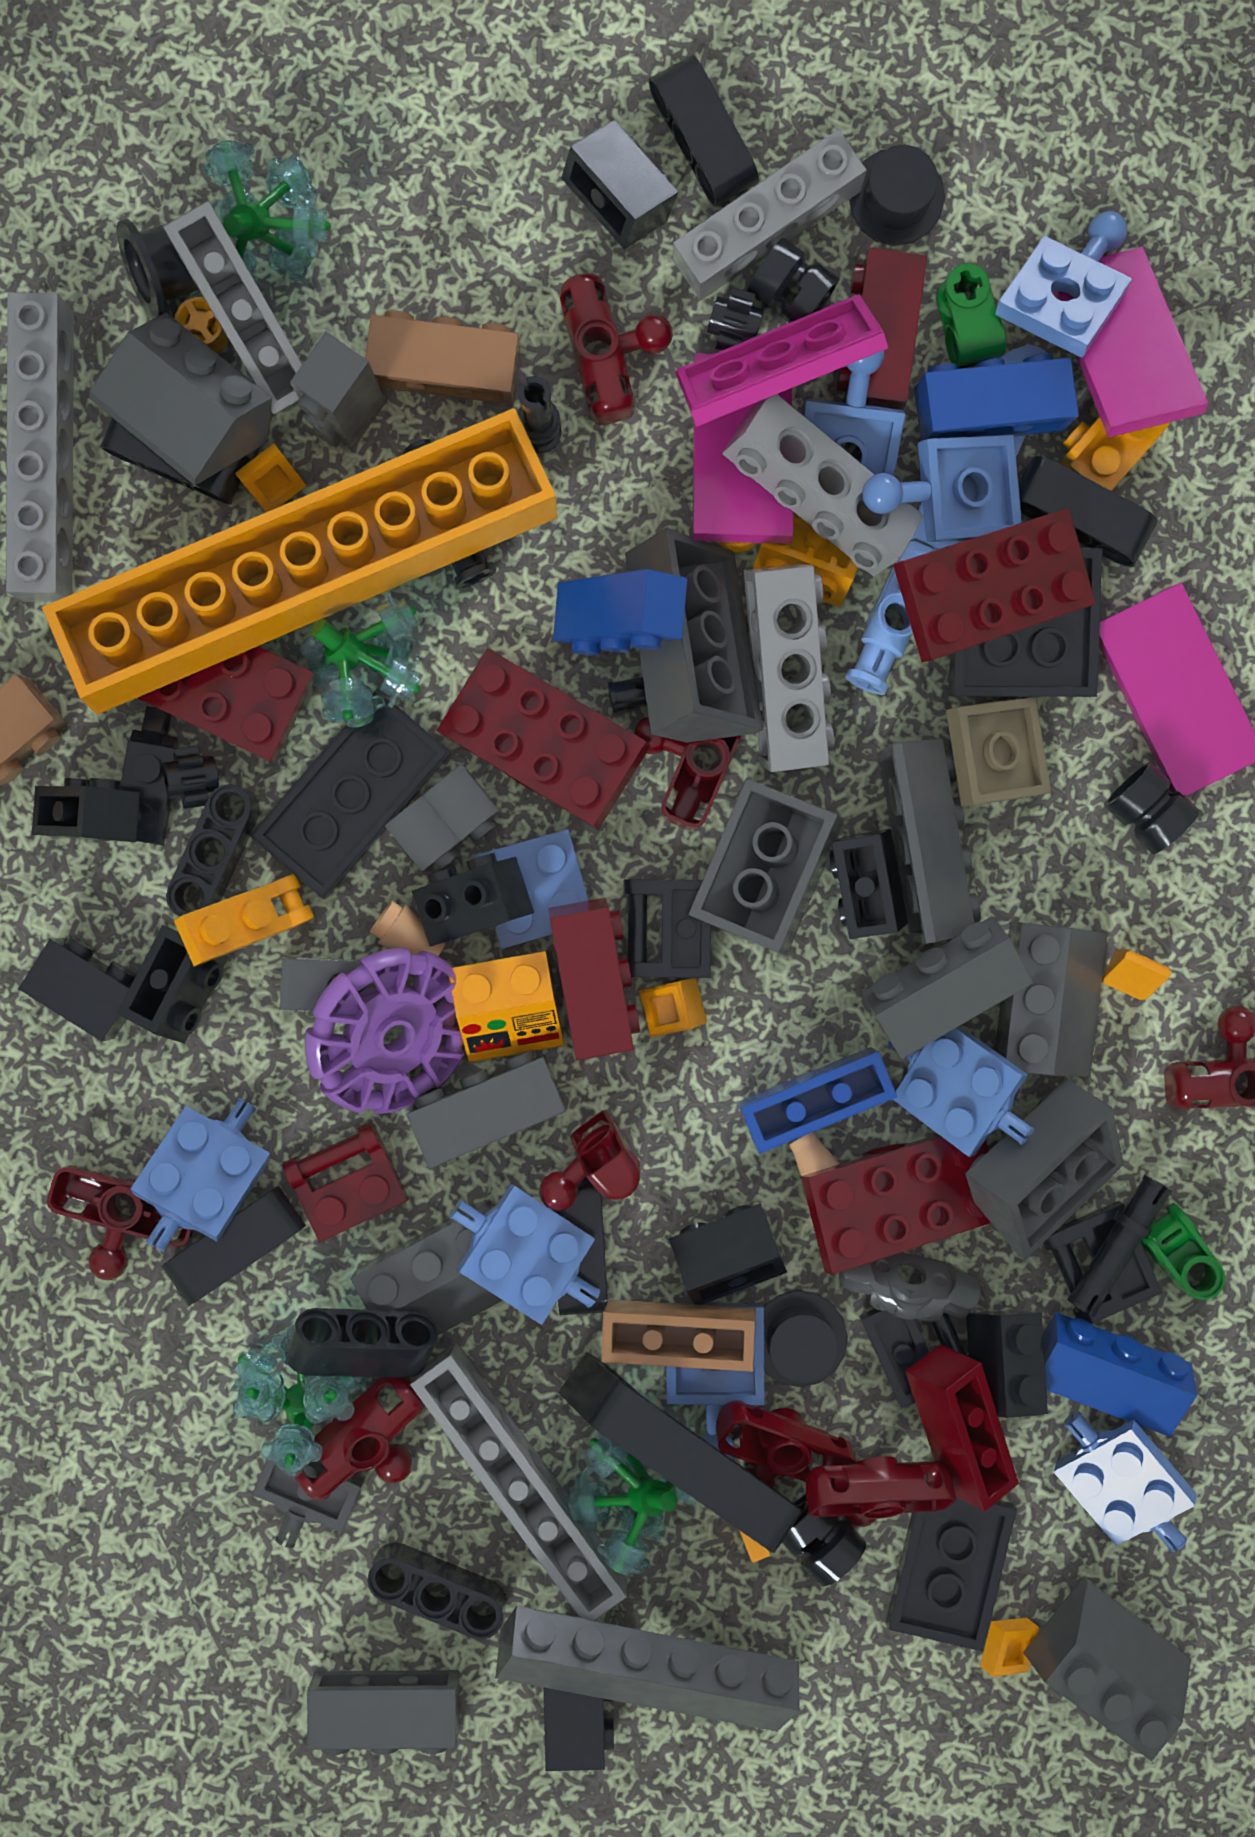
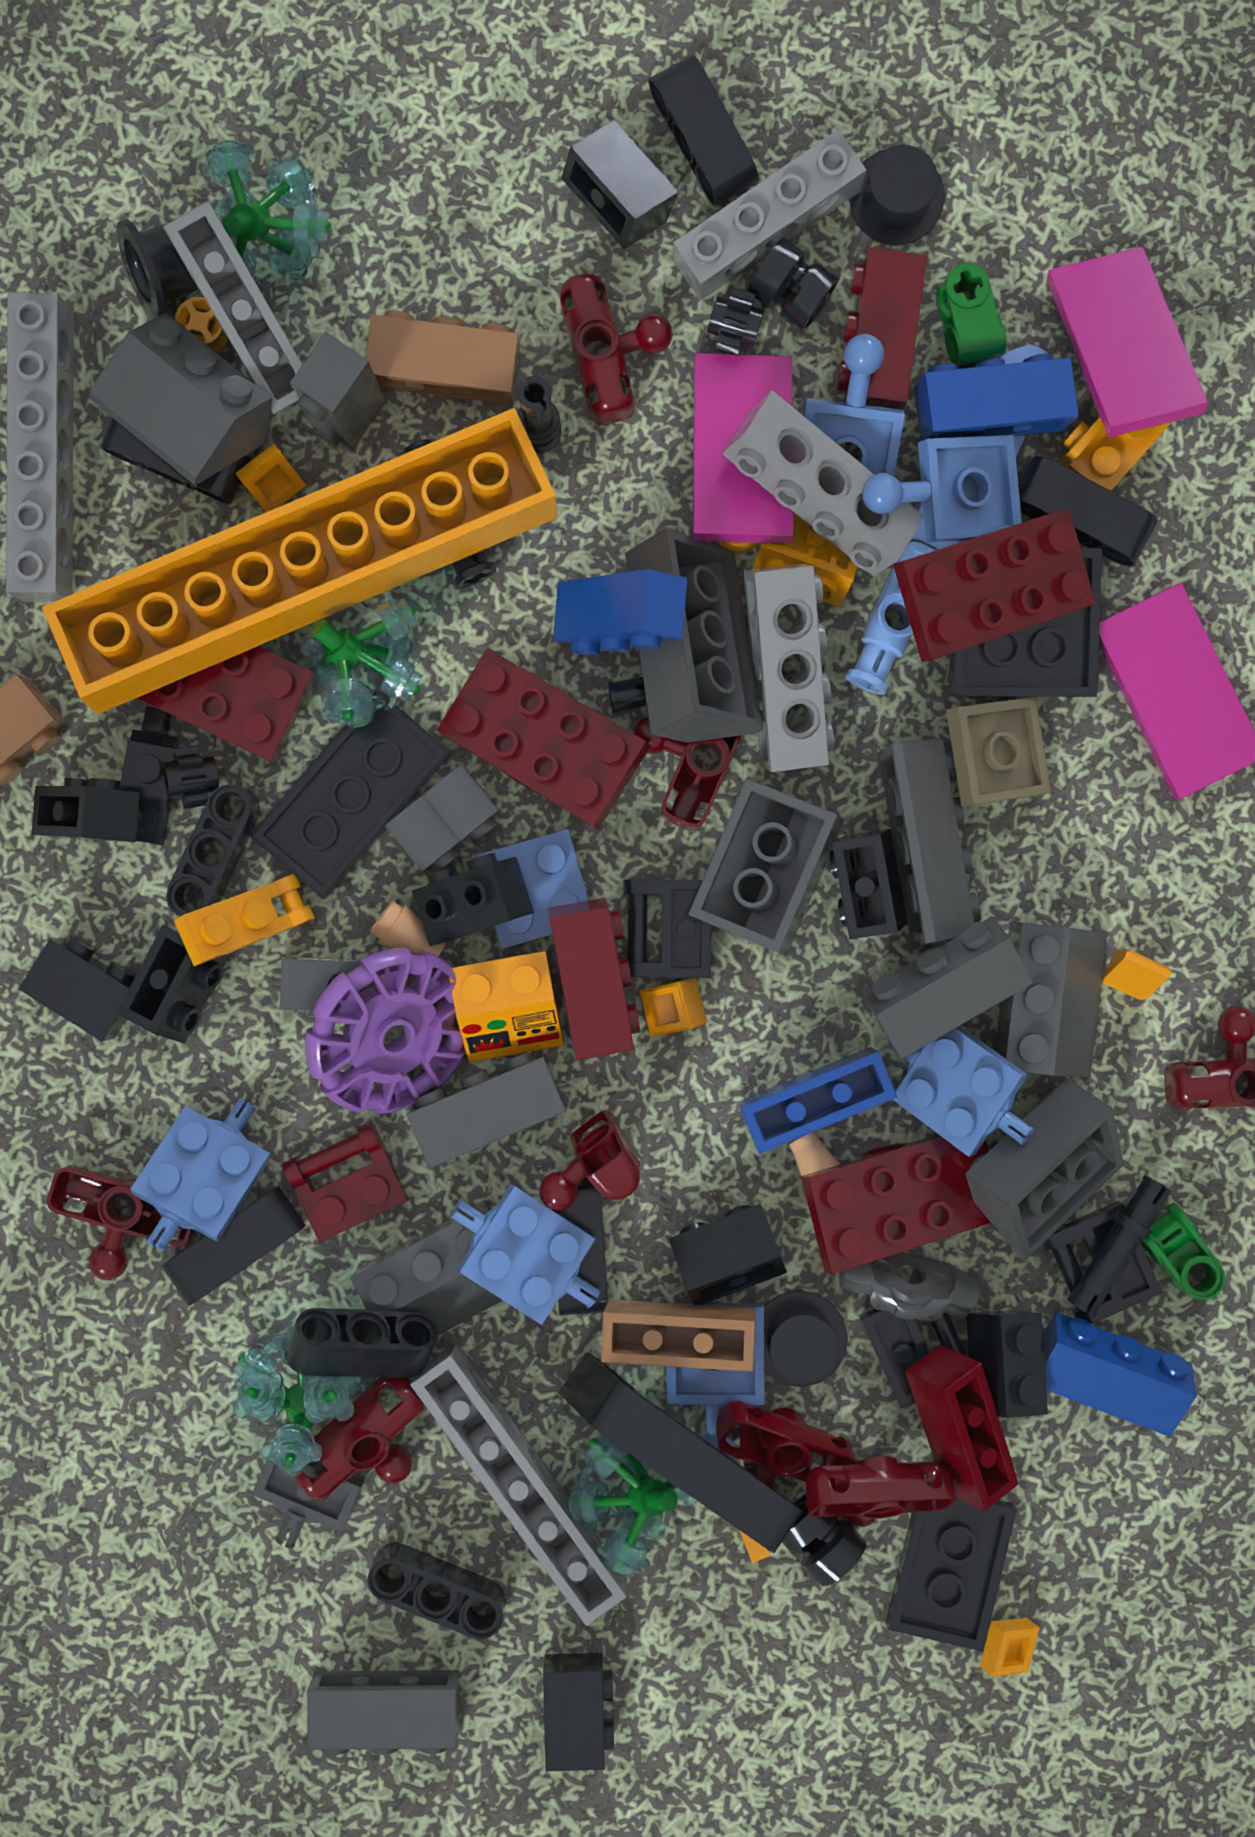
dark grey brick [495,1606,800,1732] -> none
dark pink tile [675,295,888,427] -> none
medium blue plate [995,211,1132,358] -> none
dark grey slope [1023,1576,1191,1761] -> none
plate [1054,1411,1197,1552] -> none
black wheel [1104,762,1200,855] -> none

